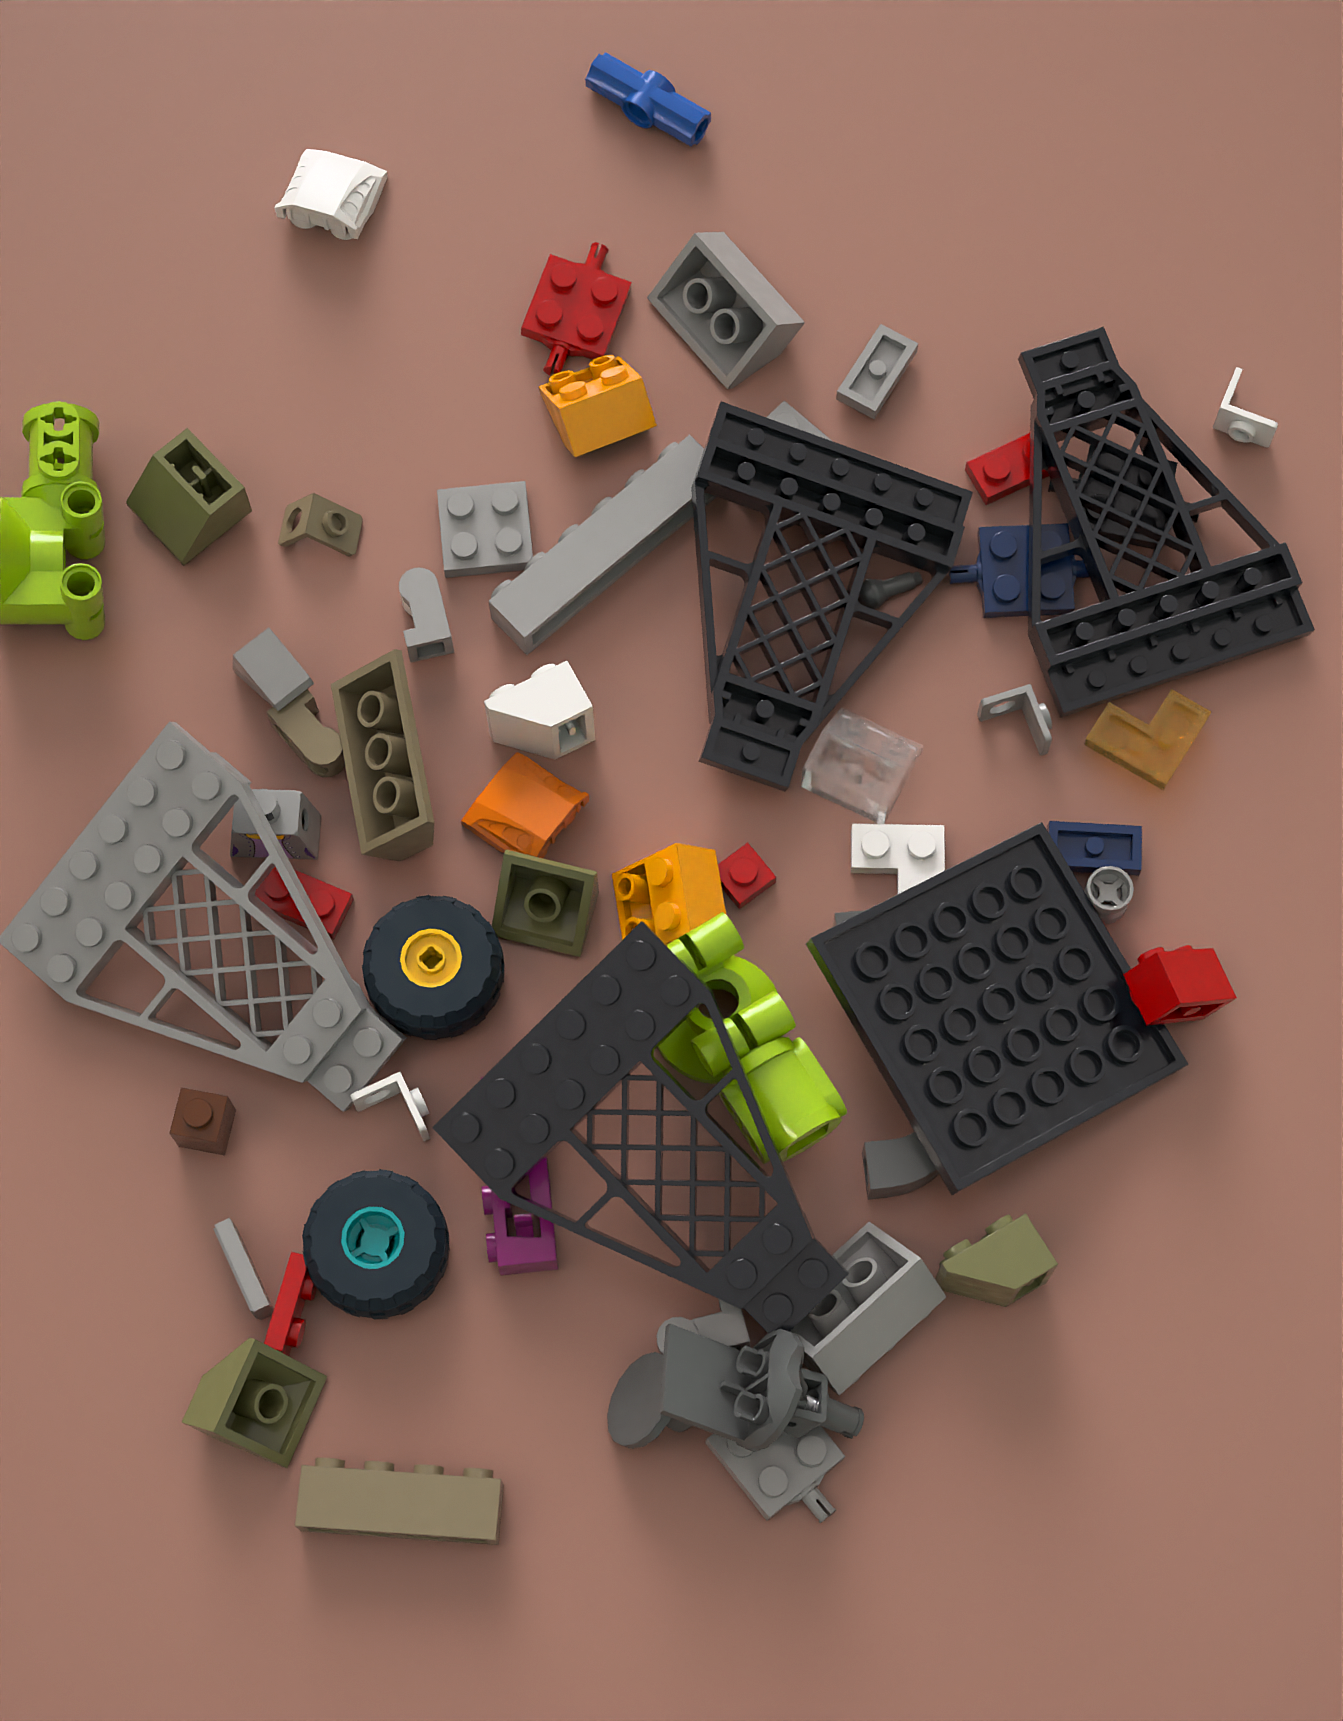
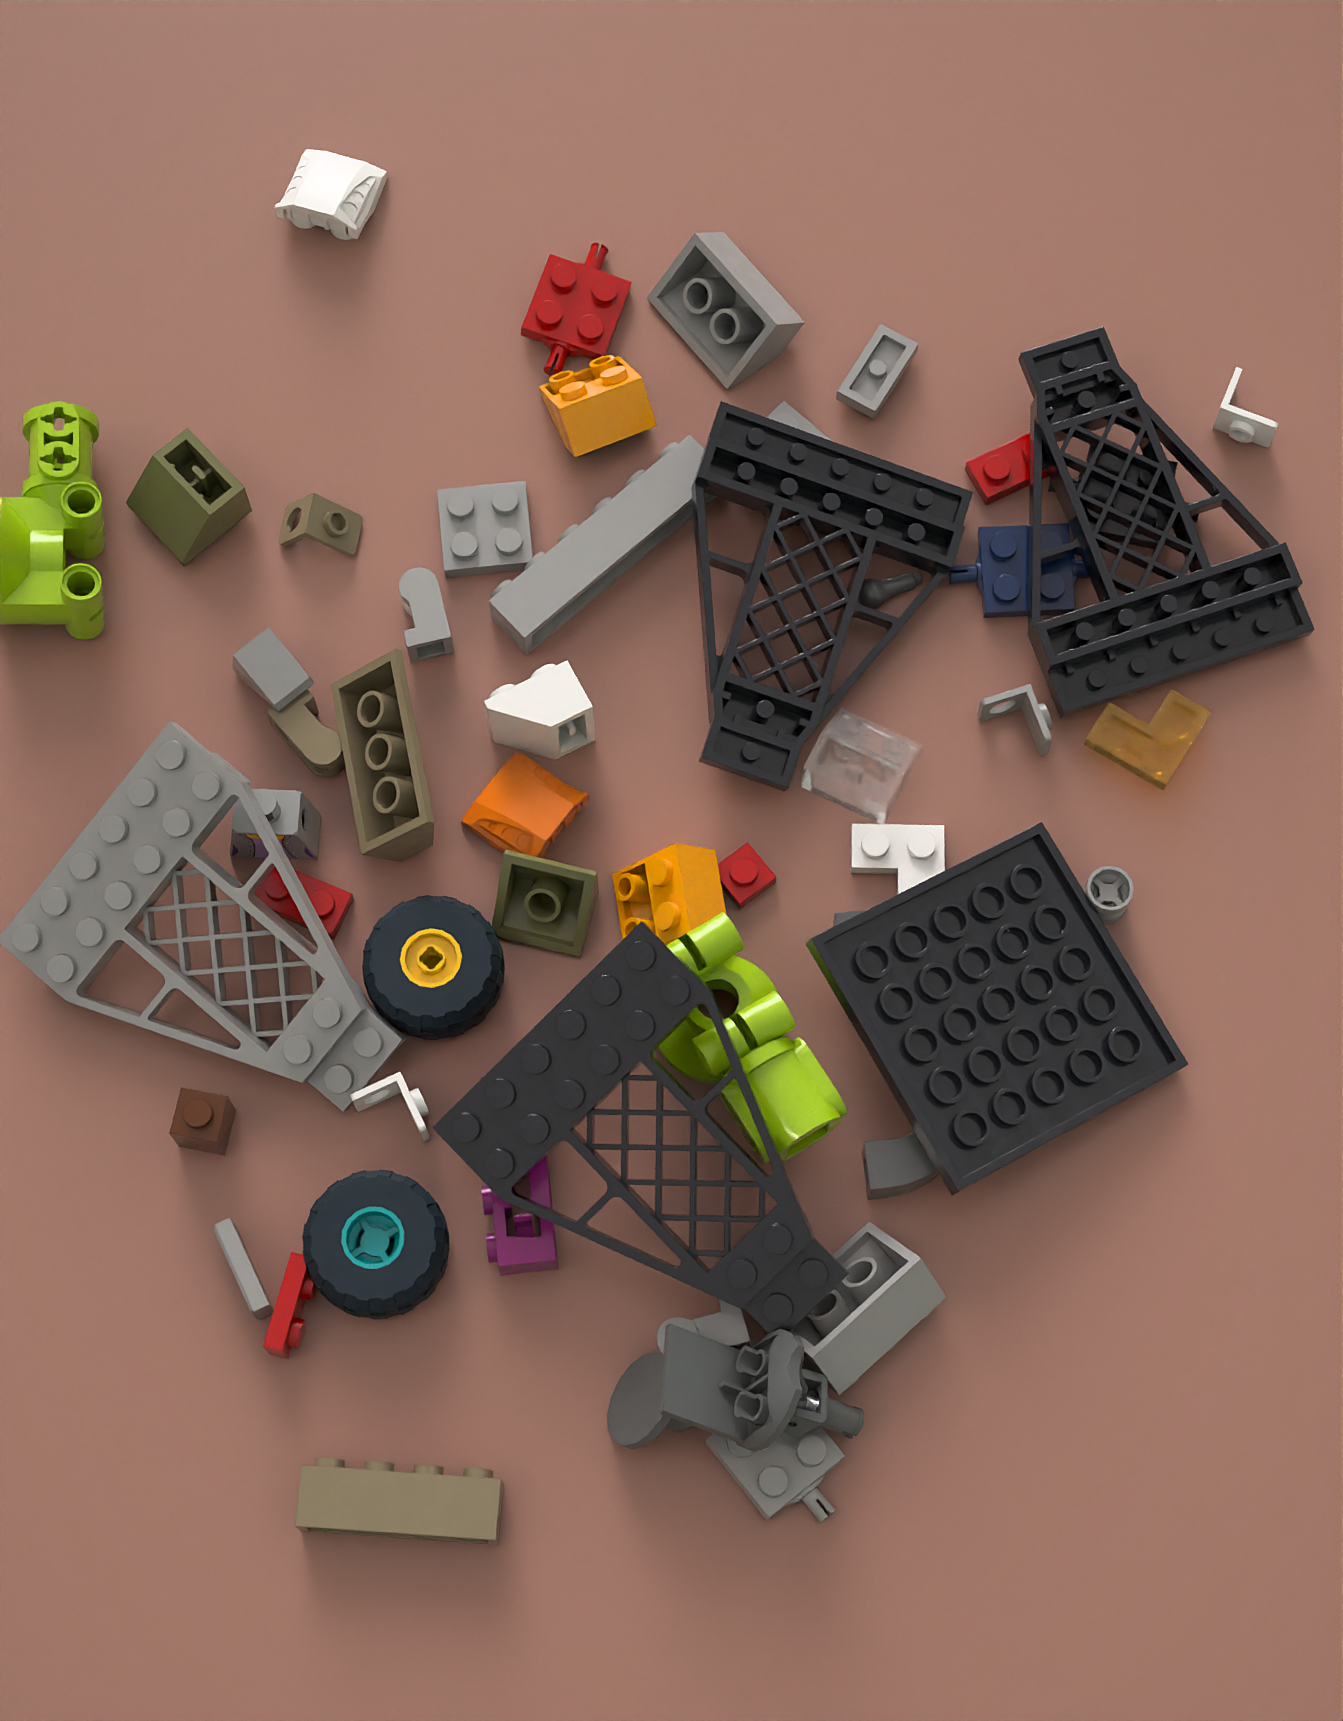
olive slope [182,1338,327,1468] -> none
blue piece [585,52,711,147] -> none
olive slope [935,1214,1058,1307] -> none
dark blue plate [1047,821,1142,876] -> none
red brick [1123,945,1237,1025] -> none

